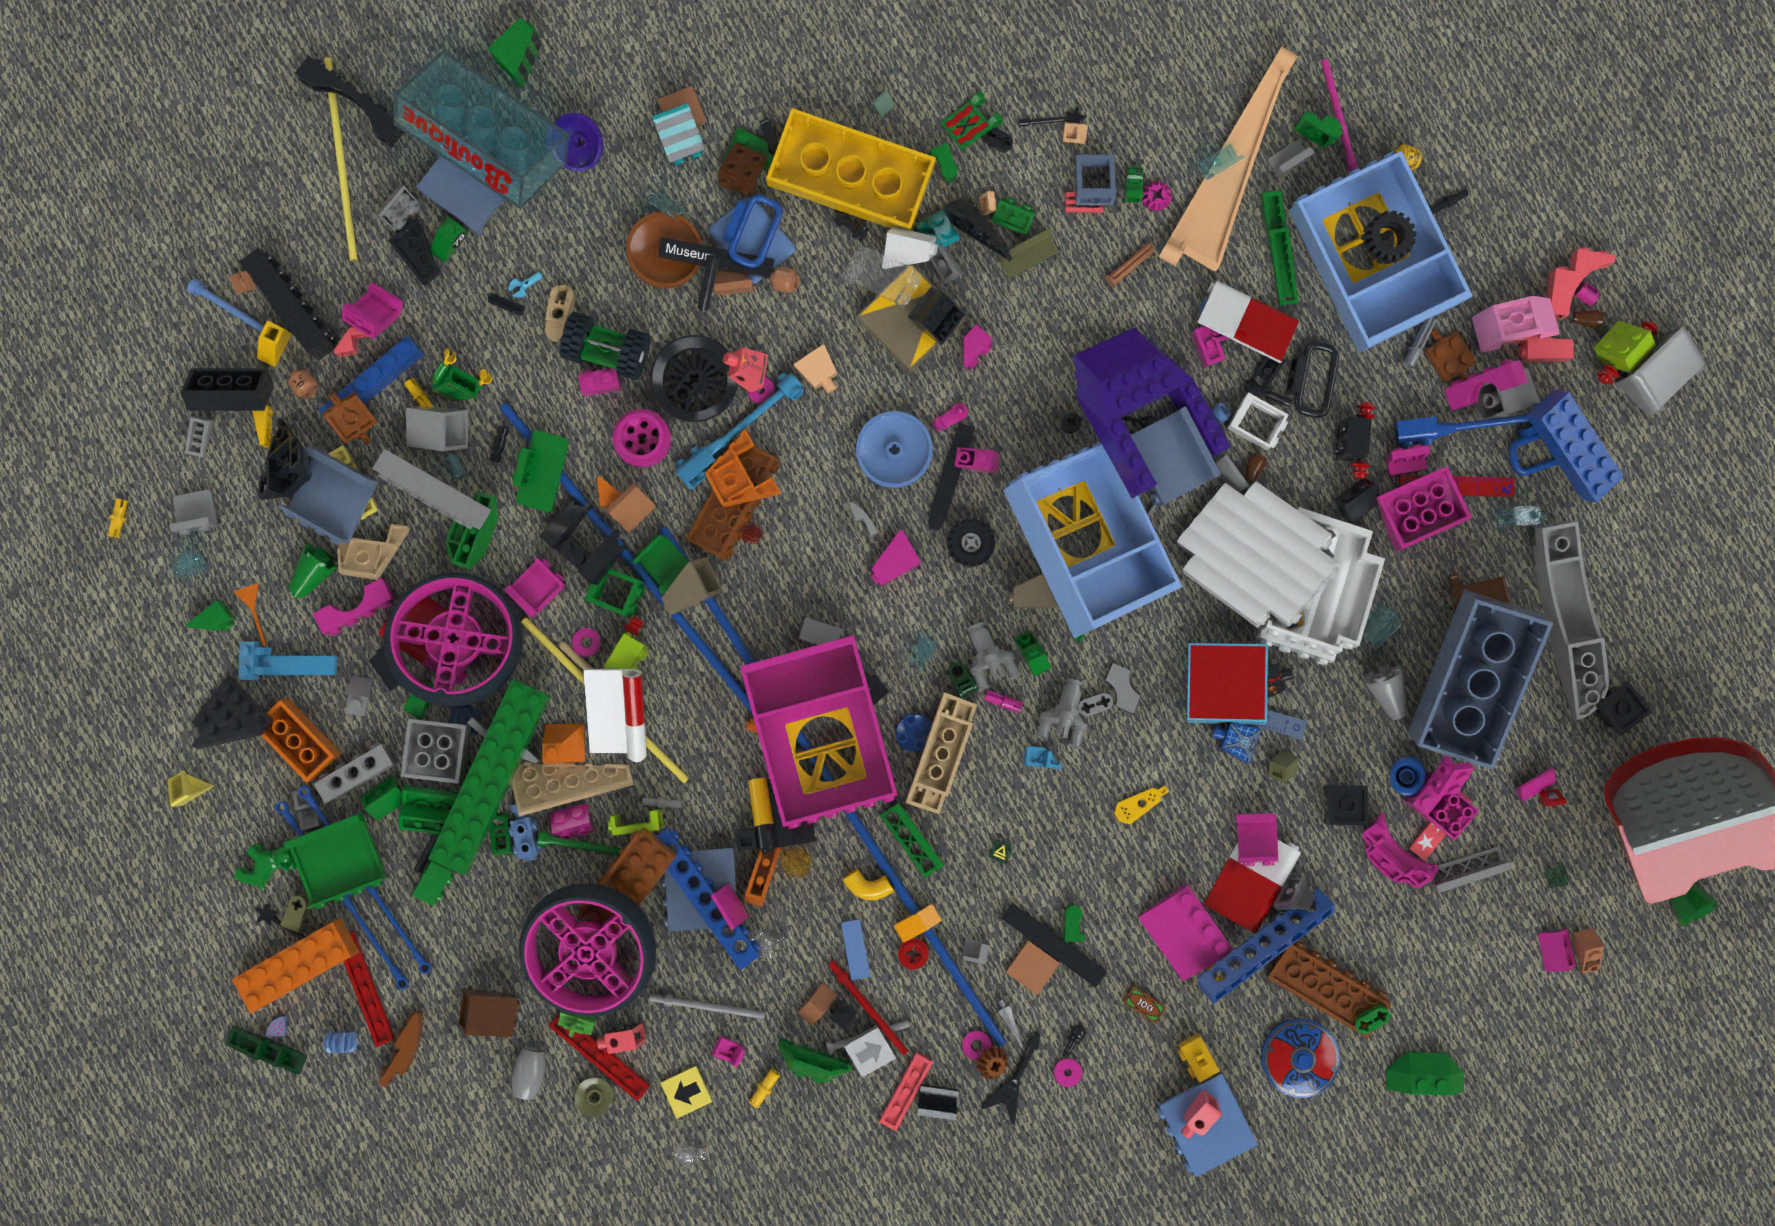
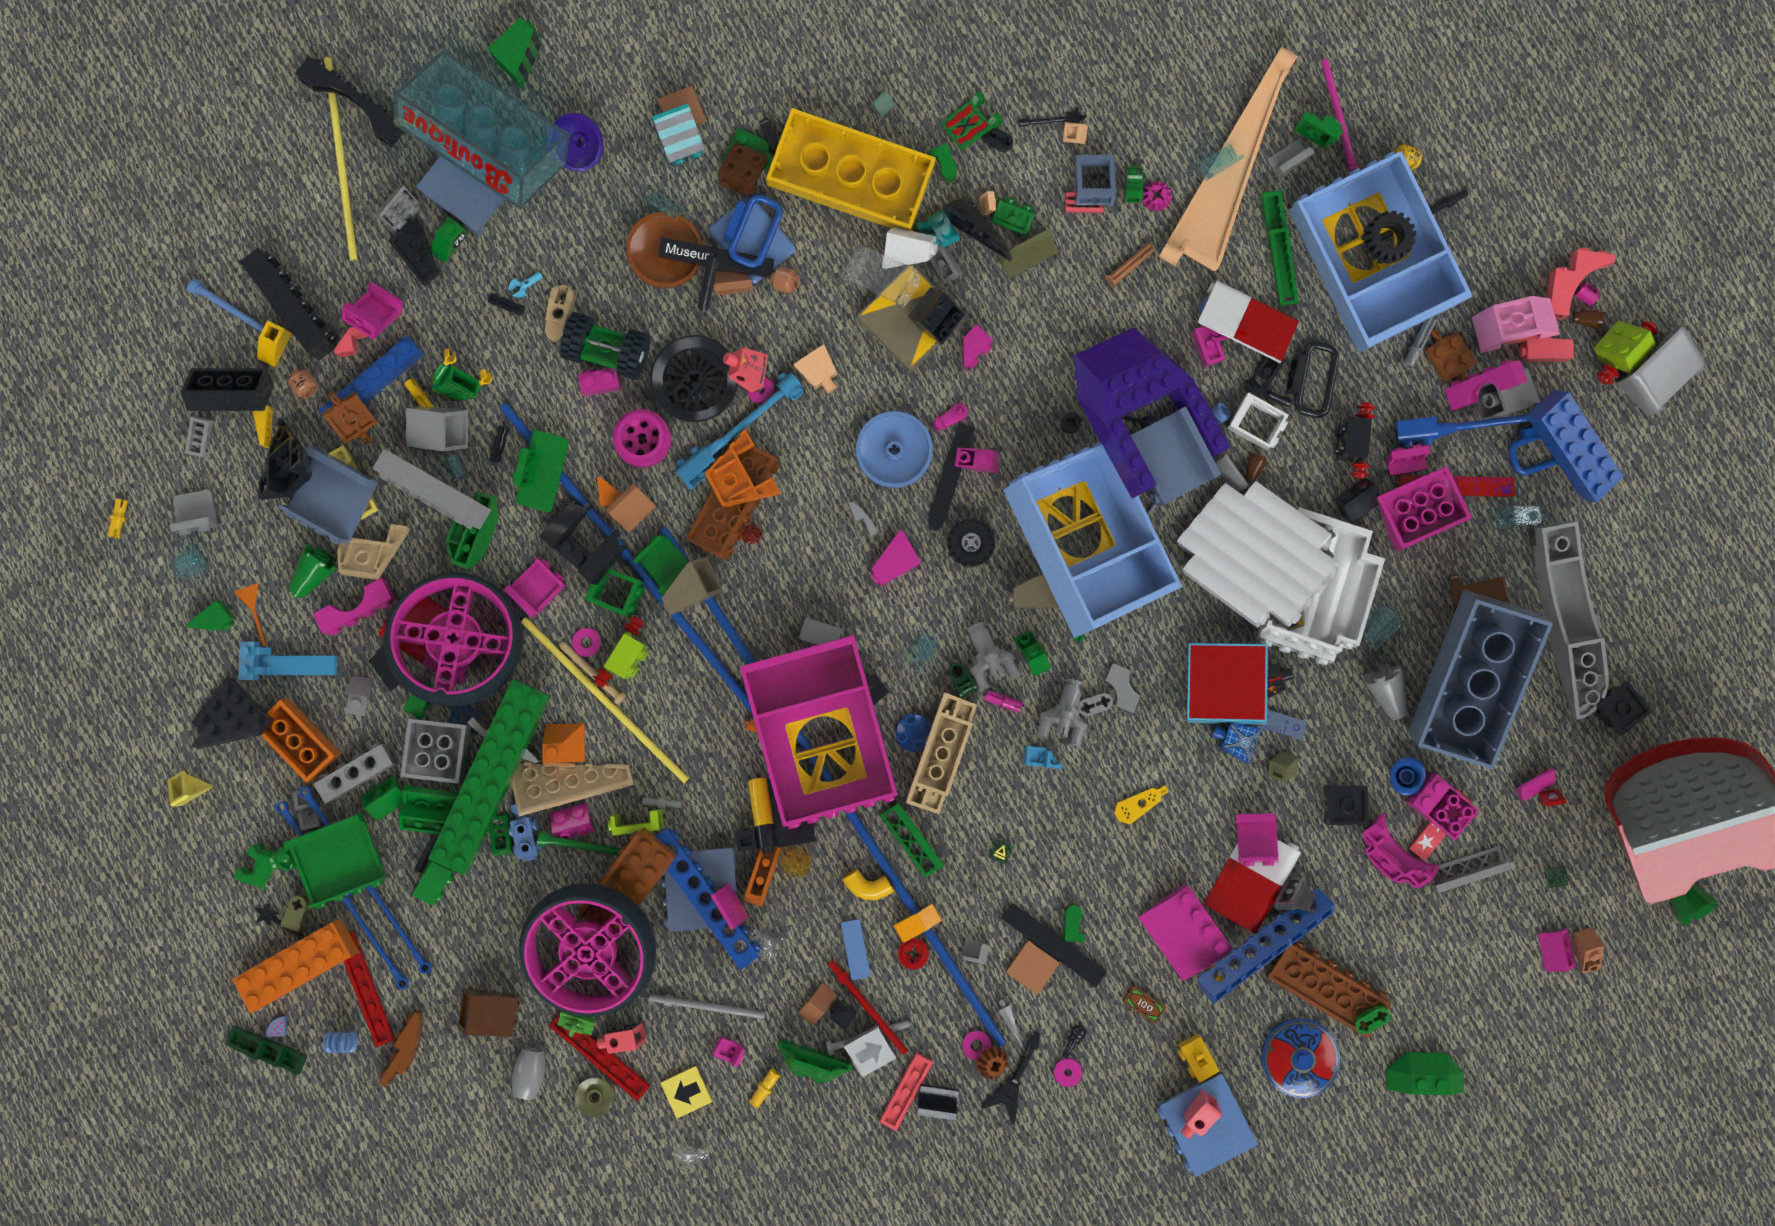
nougat bracket [229,270,256,294] -> none
white door [584,669,647,762] -> none
black bar [834,212,869,242] -> none
dark pink bracket [1429,756,1474,796] -> none

